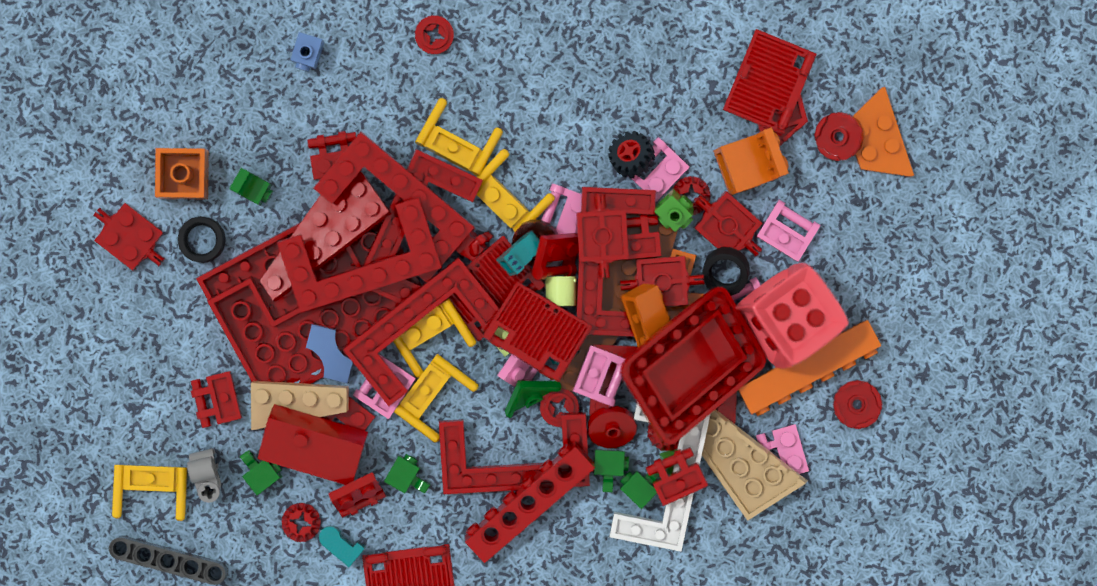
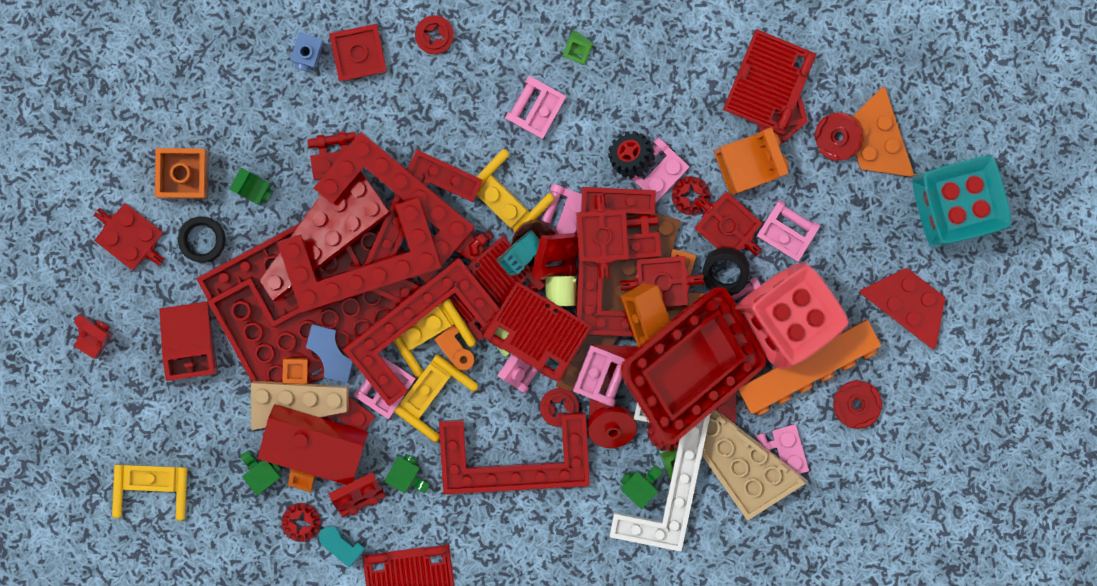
dark grey beam [109,536,228,585] -> none
light grey piece [187,448,221,503] -> none
red plate [190,371,242,428] -> none
yellow plate [415,98,503,176] -> none
red brick [465,441,595,563] -> none
green tile [505,381,562,418] -> none
green brick [593,449,629,493] -> none
red plate [646,447,708,506] -> none
bright green brick [654,189,694,232] -> none
none -> red brick [73,314,113,359]
none -> red slope [159,301,219,381]
none -> orange plate [282,358,308,384]
none -> orange plate [288,469,315,493]
none -> red plate [329,24,387,82]
none -> orange leg [434,324,474,370]
none -> bright pink plate [505,76,566,140]
none -> bright green slope [563,30,593,65]
none -> red wing [858,268,946,350]
none -> teal piece [912,155,1011,249]

